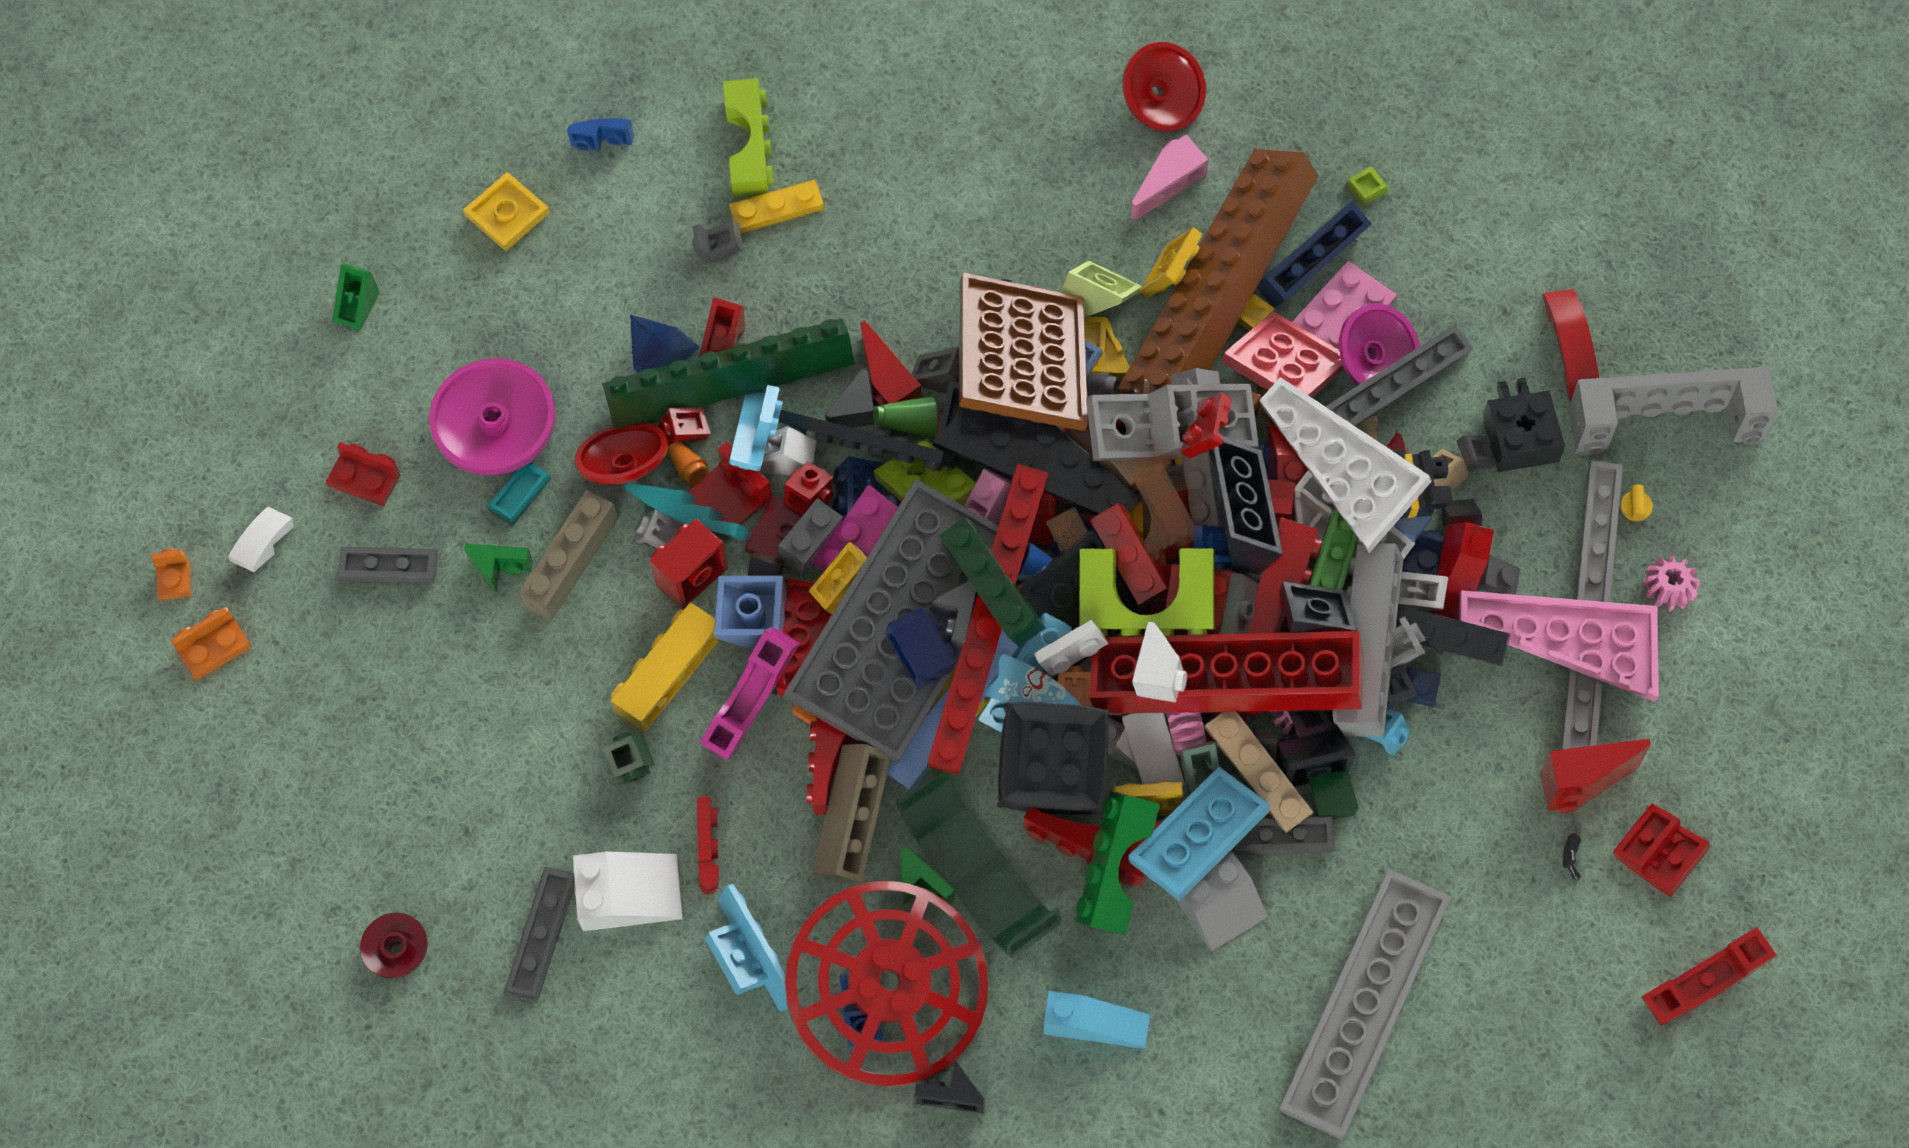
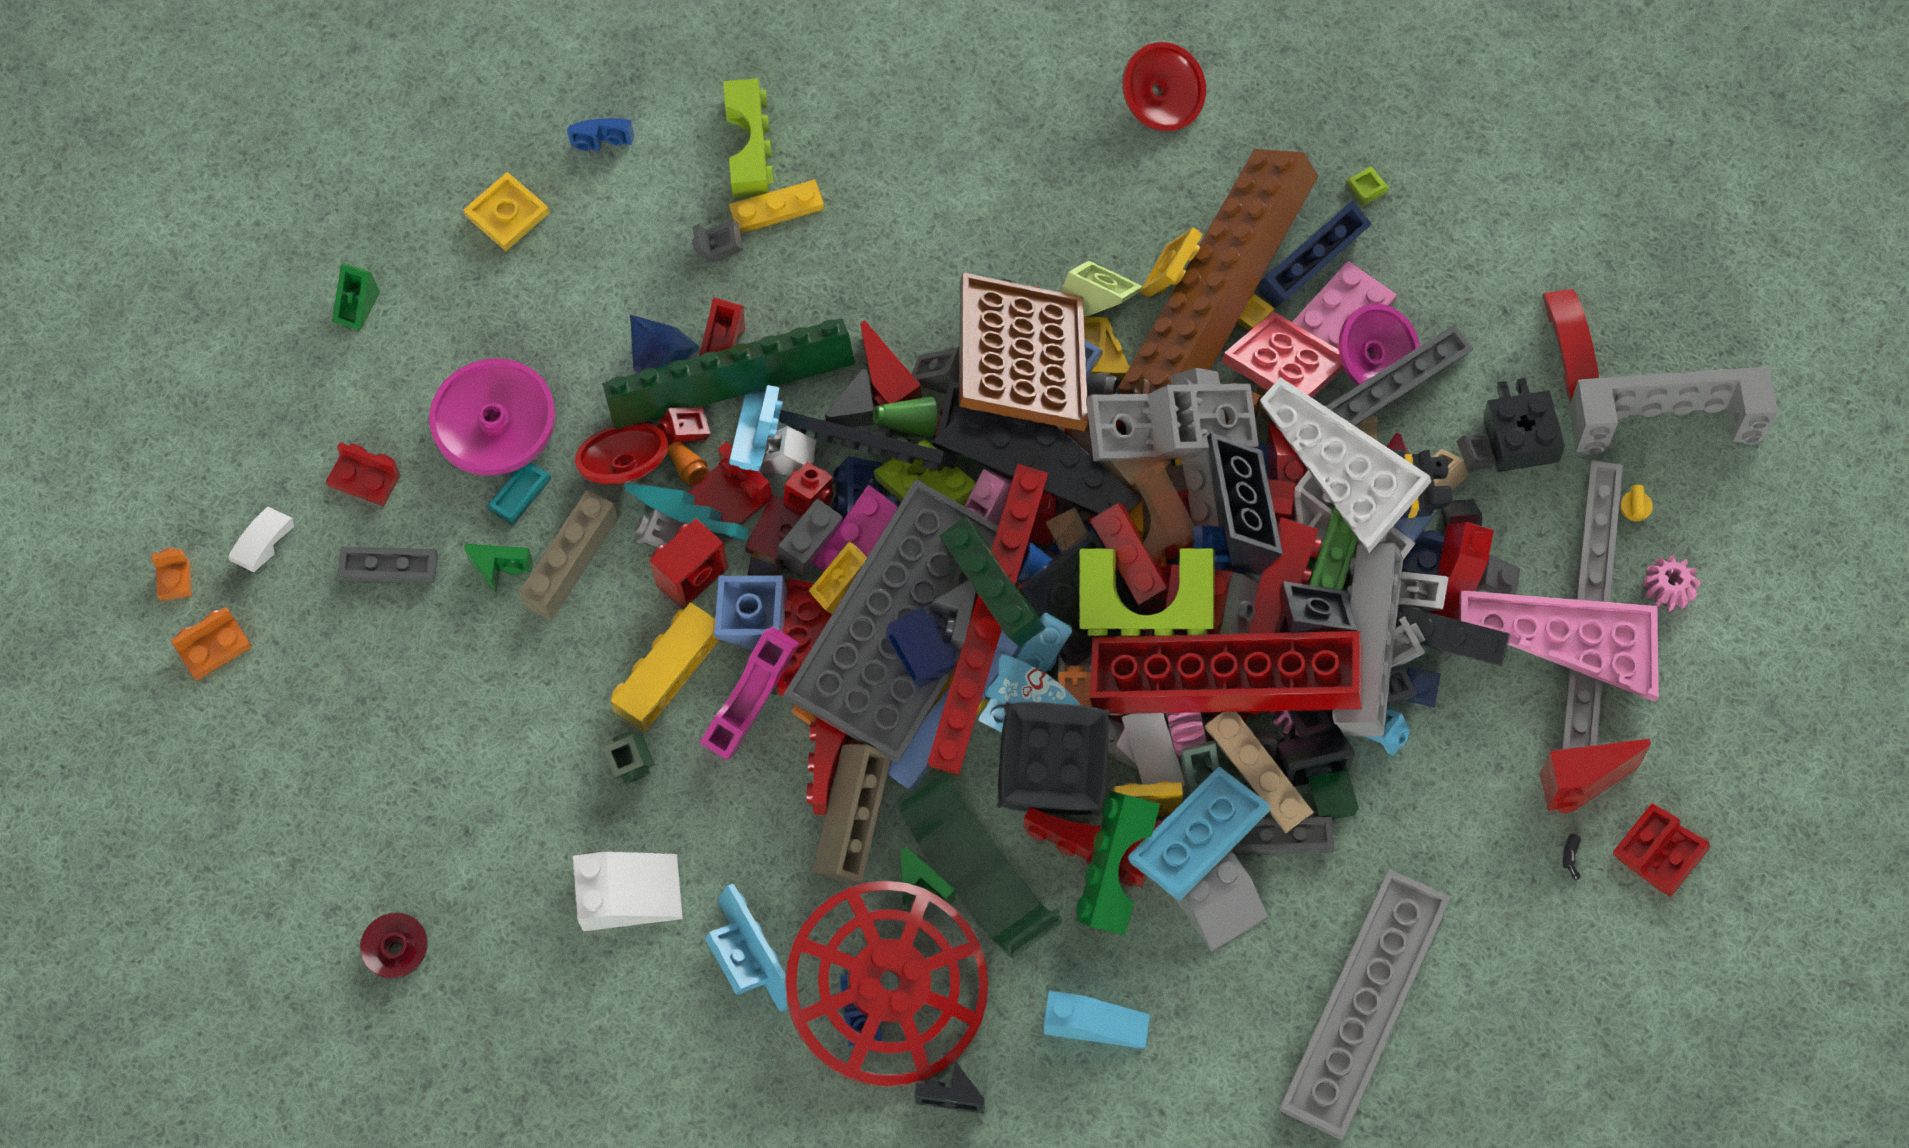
dark grey tile [504,867,575,1003] -> none
red hinge [697,796,719,895] -> none
white plate [1034,620,1108,677] -> none
bright pink slope [1131,135,1208,221] -> none
white slope [1132,622,1187,702] -> none
red wing [1179,392,1232,459] -> none
red slope [1641,927,1777,1026] -> none

